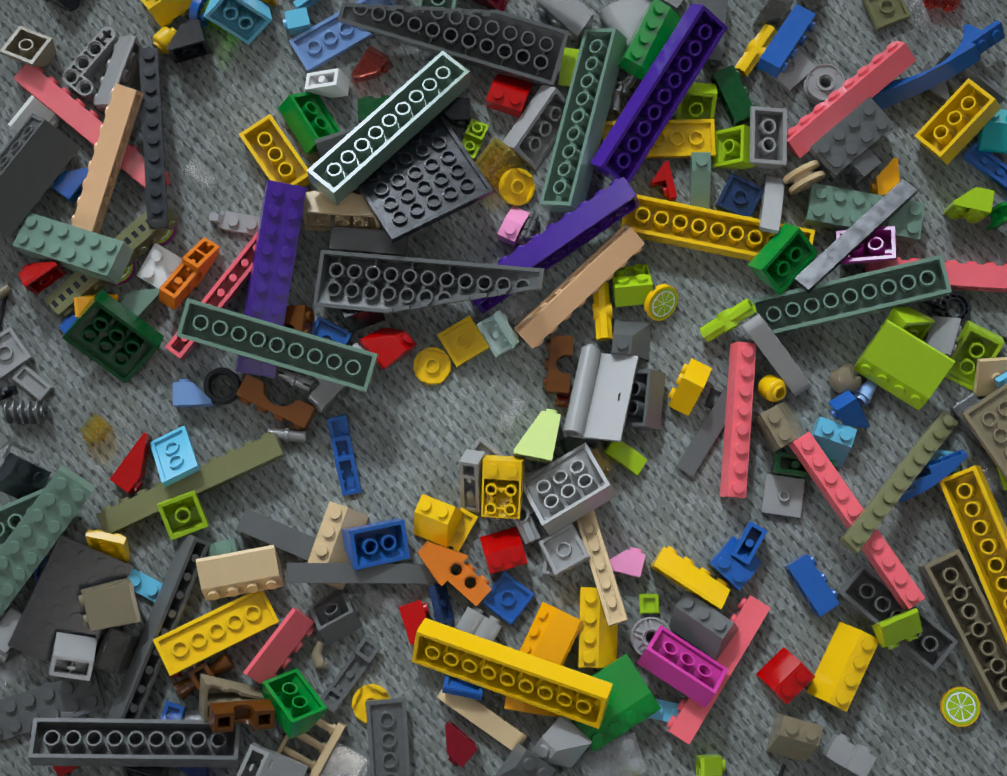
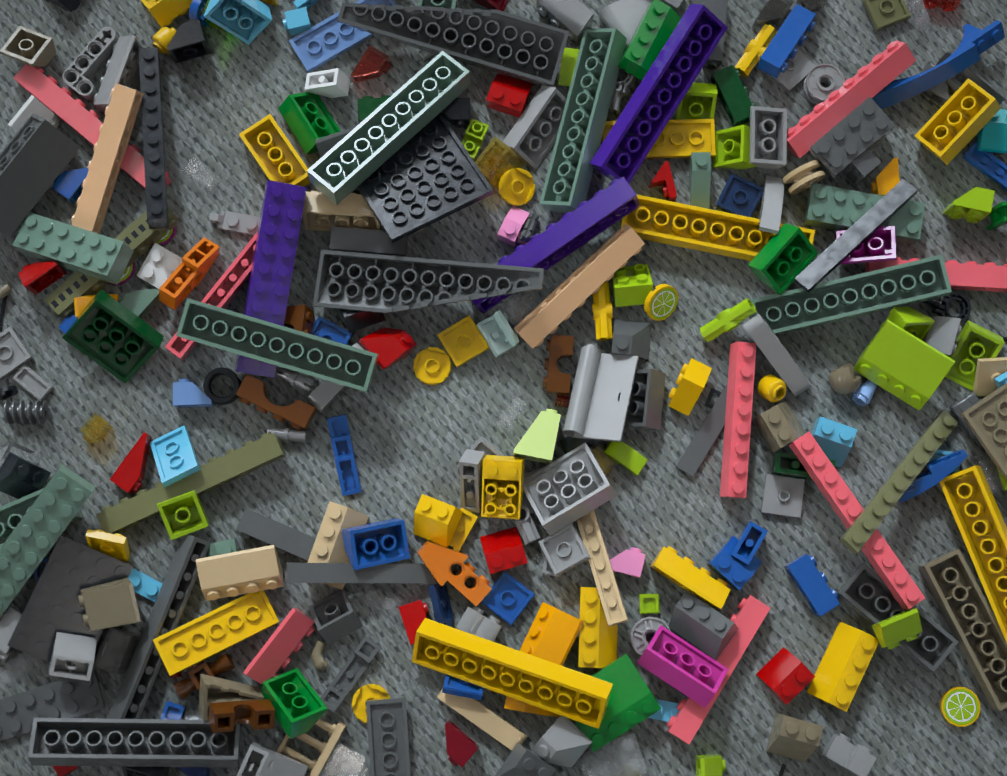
blue slope [828,390,870,428] -> none

